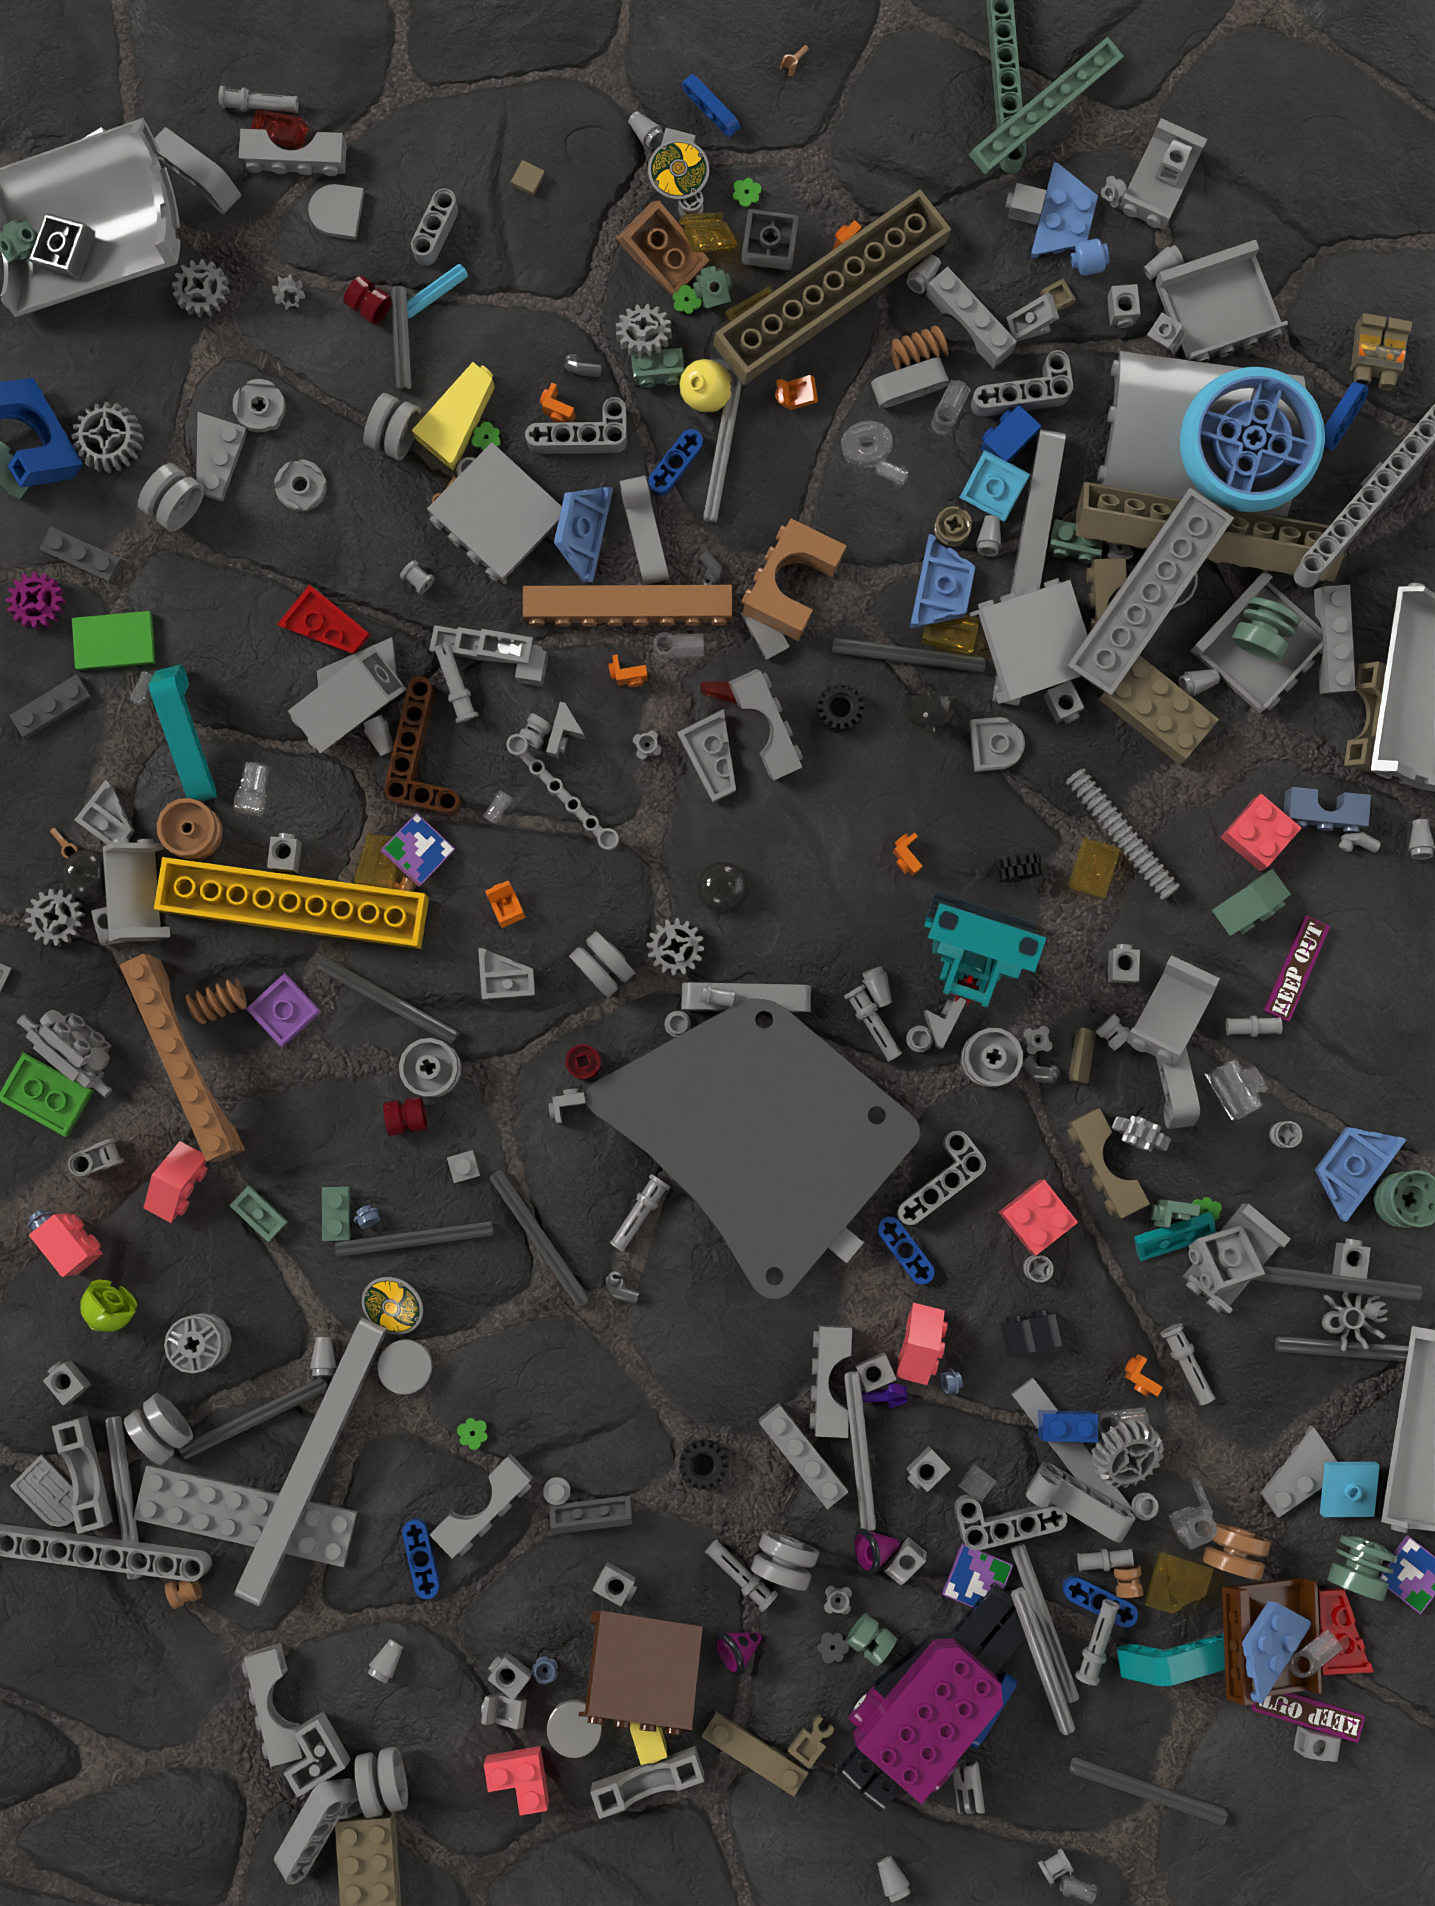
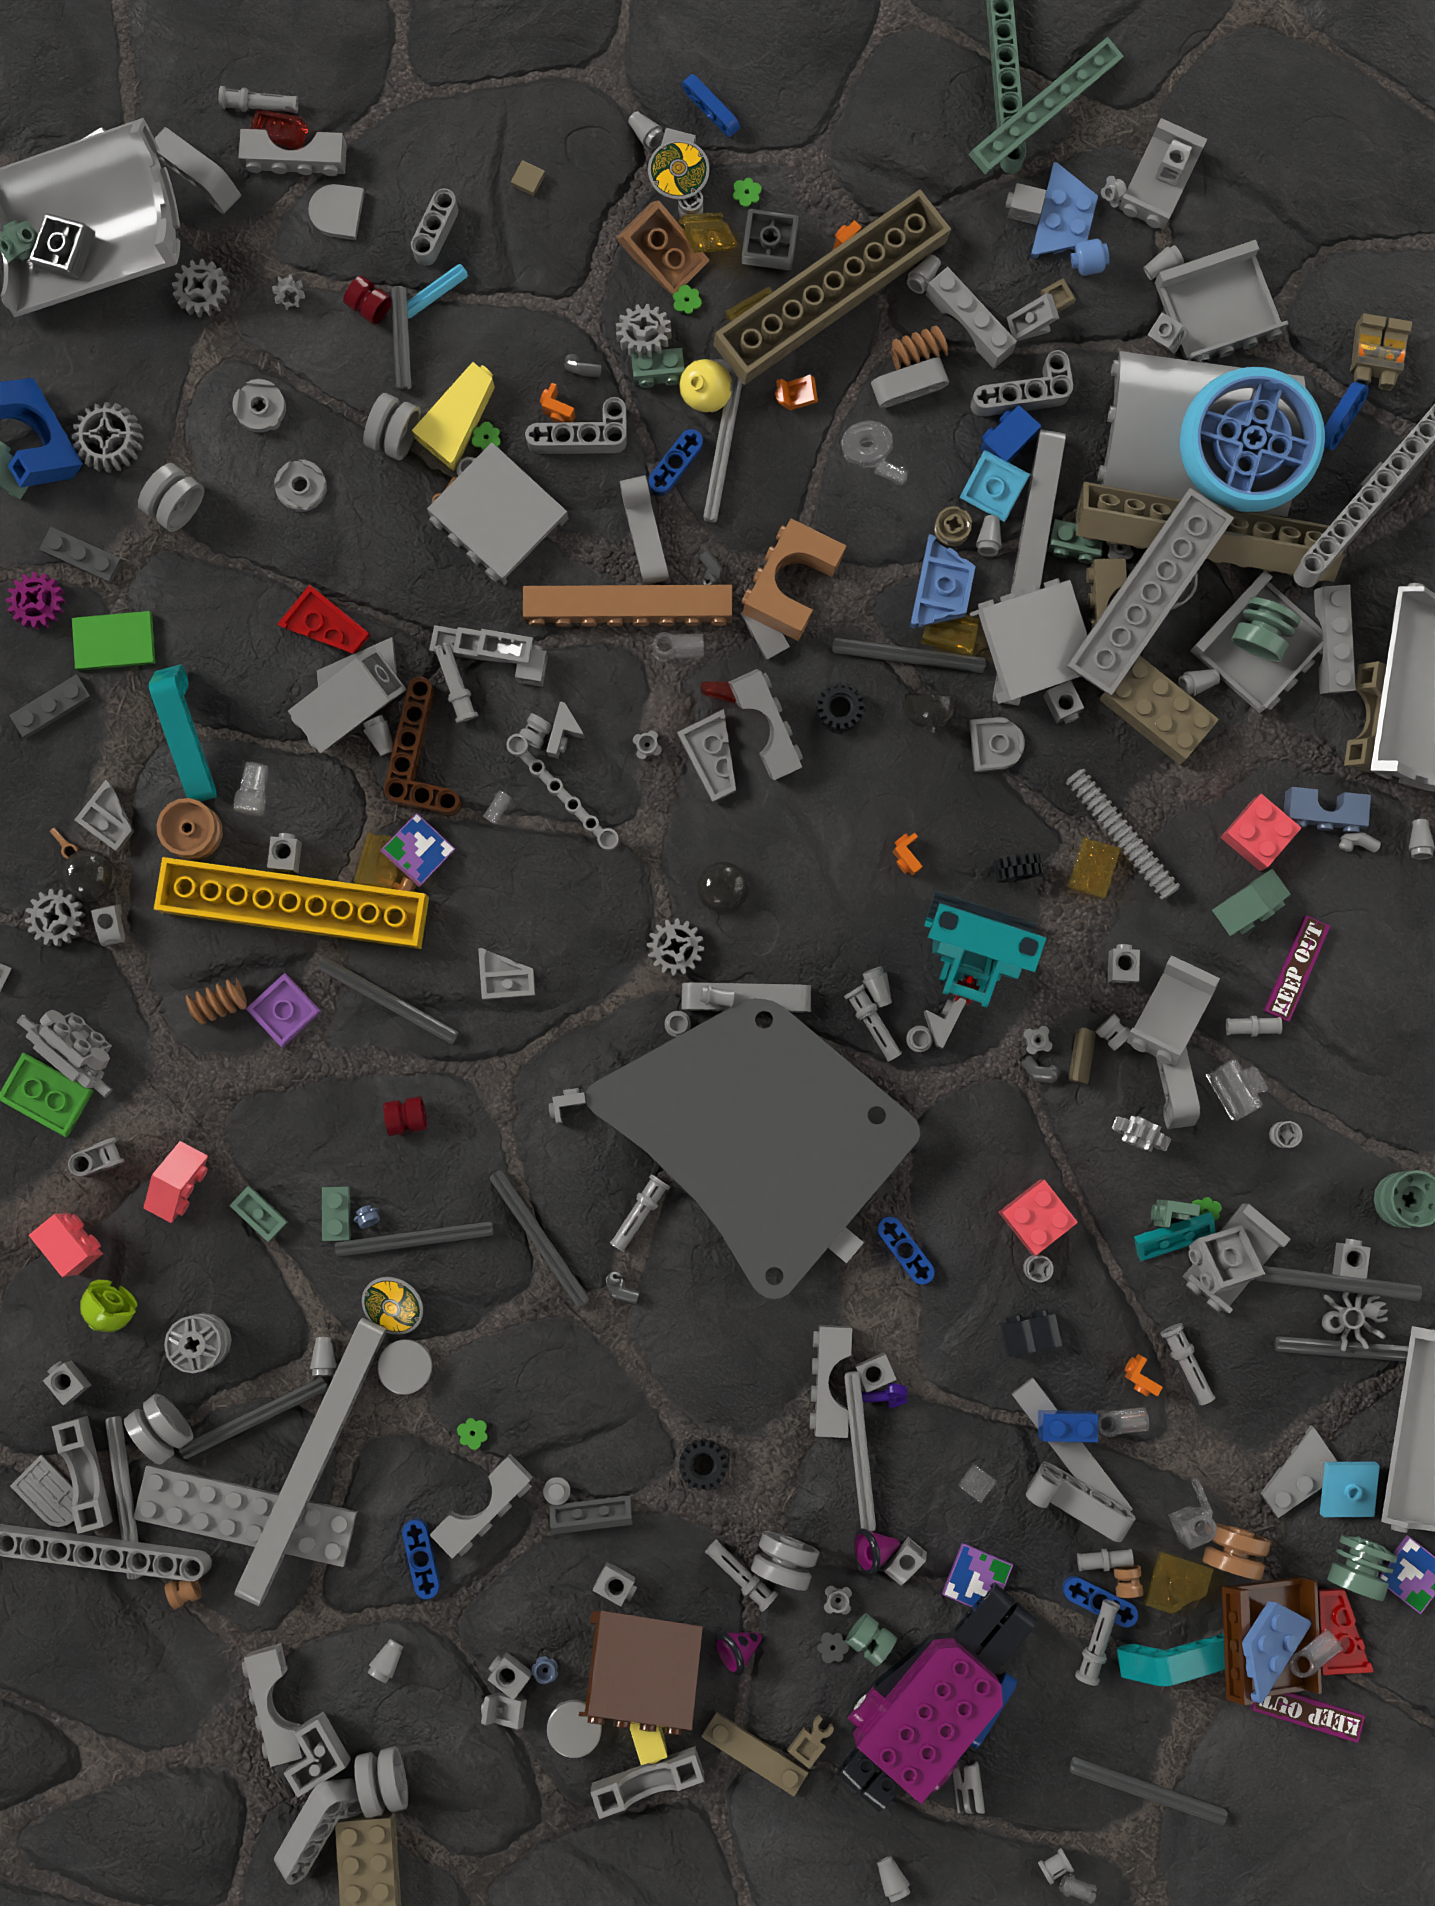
sand blue plate [27,1210,53,1231] -> none
light grey panel [103,838,170,941] -> none
medium nougat arch [120,954,245,1162] -> none
clear pin [128,671,153,706] -> none
light grey wing [196,412,248,502] -> none
light grey wheel [399,1038,462,1098] -> none
light grey bush [400,560,435,595] -> none
light grey plate [447,1150,481,1183] -> none
coral brick [484,1746,549,1815] -> none
orange bracket [485,881,526,928] -> none
medium blue wing [554,487,613,583] -> none
dark red wheel [565,1044,602,1080] -> none
light grey wheel [569,931,635,998] -> none
orange bracket [608,655,648,687] -> none
sand green brick [693,266,732,308] -> none
light grey arch [758,1403,848,1509] -> none
medium nougat hand [780,45,809,76] -> none
light grey beam [896,1131,986,1225] -> none
coral brick [896,1303,948,1385] -> none
light grey brick [906,1446,950,1492] -> none
clear piece [931,380,971,435] -> none
sand blue plate [940,1368,963,1395] -> none
light grey beam [954,1495,1067,1551] -> none
light grey wheel [961,1028,1023,1087] -> none
light grey axle [1010,1543,1079,1703] -> none
light grey axle [1011,1587,1075,1735] -> none
dark tan arch [1067,1108,1150,1219] -> none
light grey gear [1091,1419,1164,1488] -> none
light grey brick [1107,284,1140,328] -> none
light grey plate [1132,1492,1158,1520] -> none
light grey leg [1293,1725,1341,1762] -> none
medium blue wing [1315,1127,1406,1222] -> none

